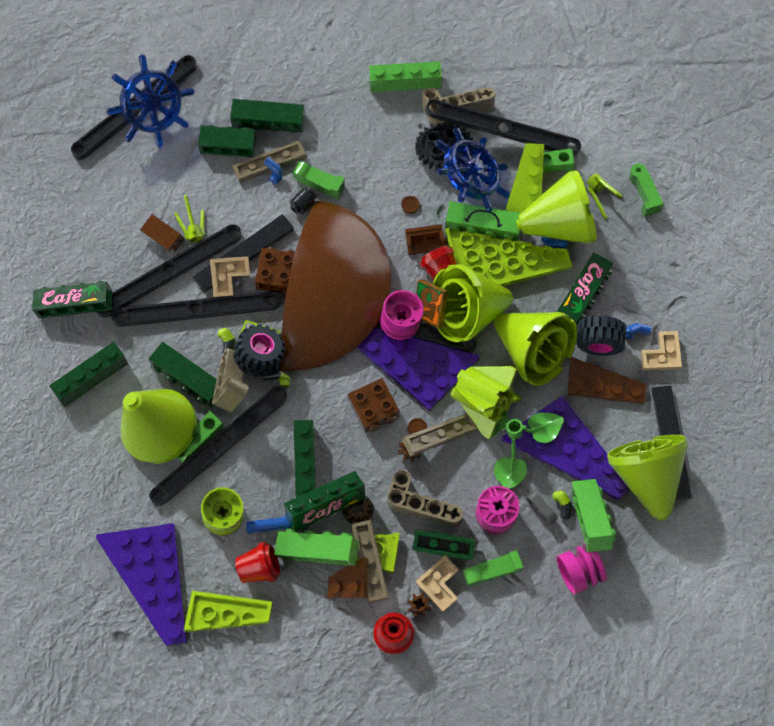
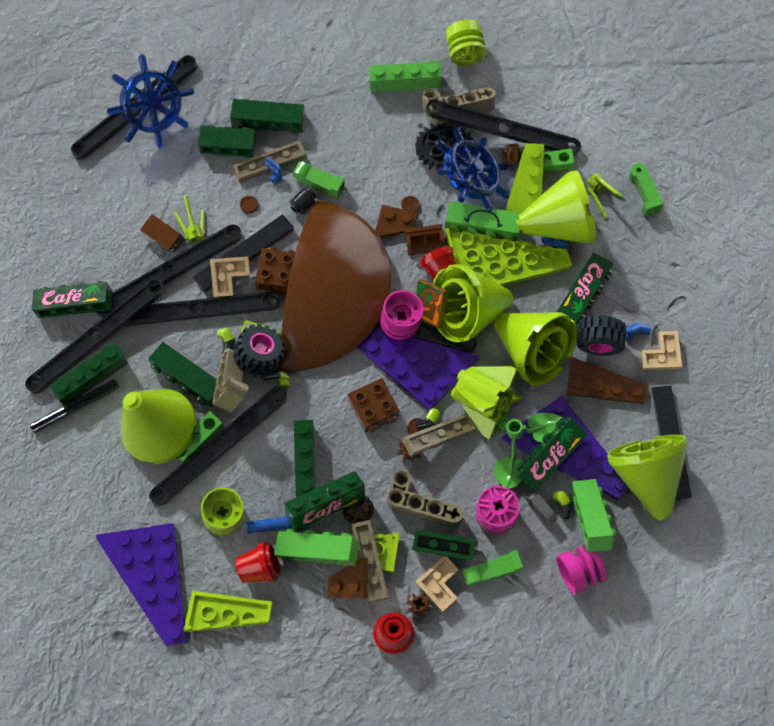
none -> black beam [25,279,165,394]
none -> black axle [30,379,119,433]
none -> reddish brown piece [240,196,258,214]
none -> reddish brown wing [375,205,418,237]
none -> arm [416,408,440,430]
none -> lime wheel [445,19,487,66]
none -> reddish brown gear [502,143,523,165]
none -> dark green brick [513,416,588,492]

